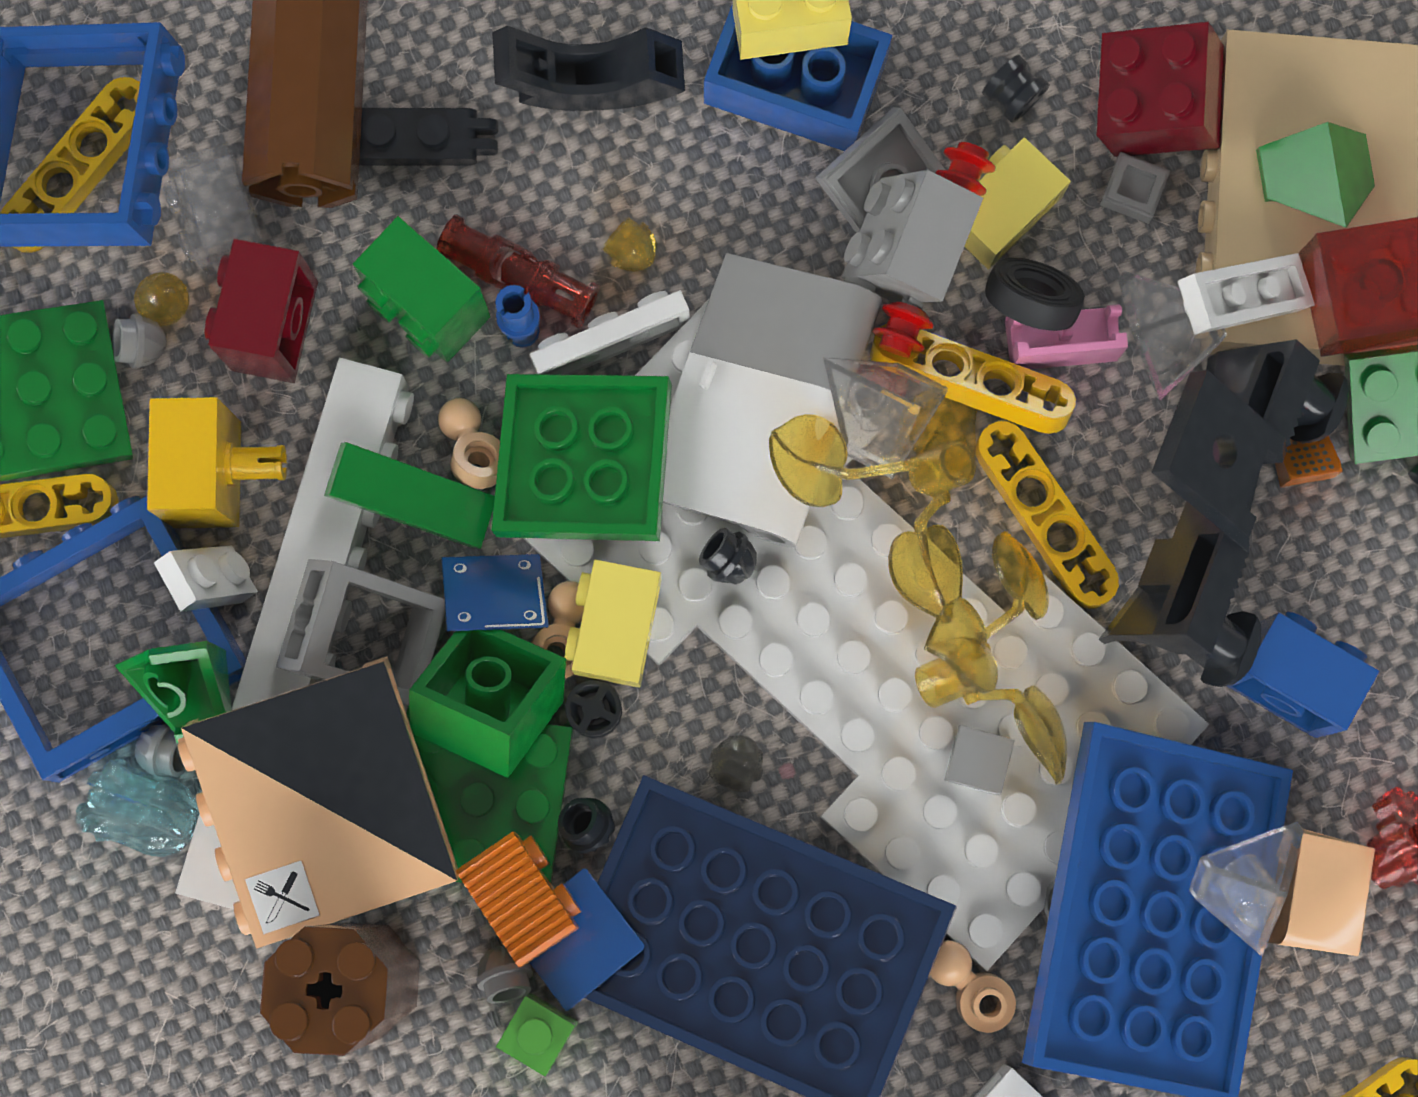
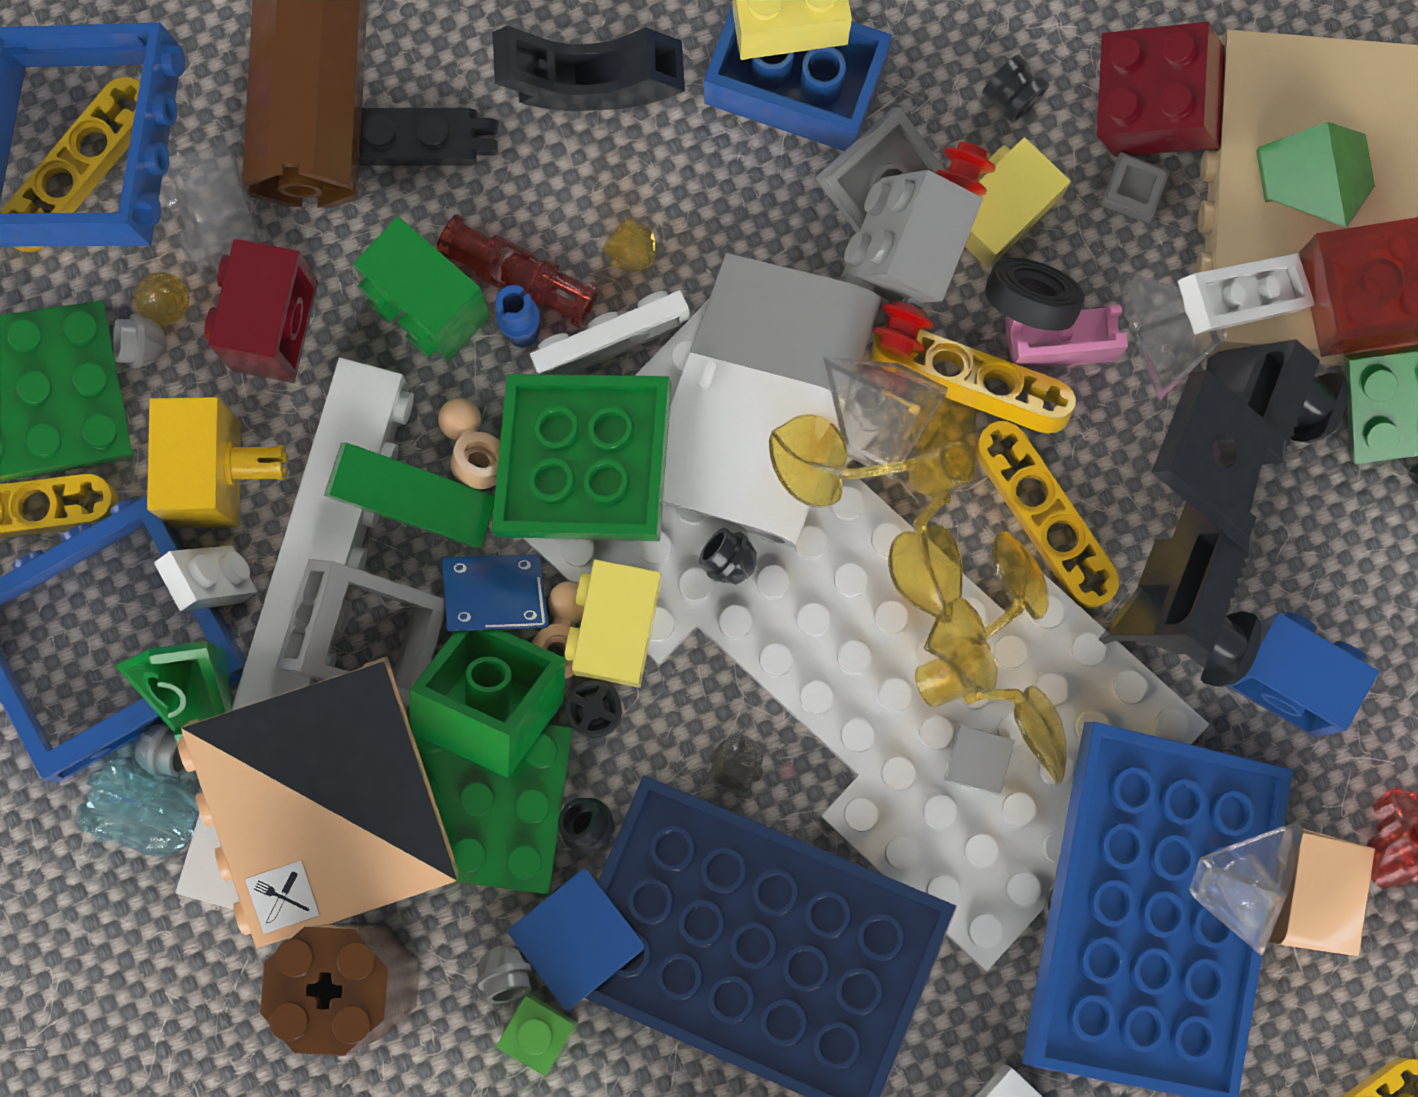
orange brick [455,832,581,967] -> none
light nougat plate [930,941,1016,1033] -> none
orange slope [1275,435,1343,488] -> none

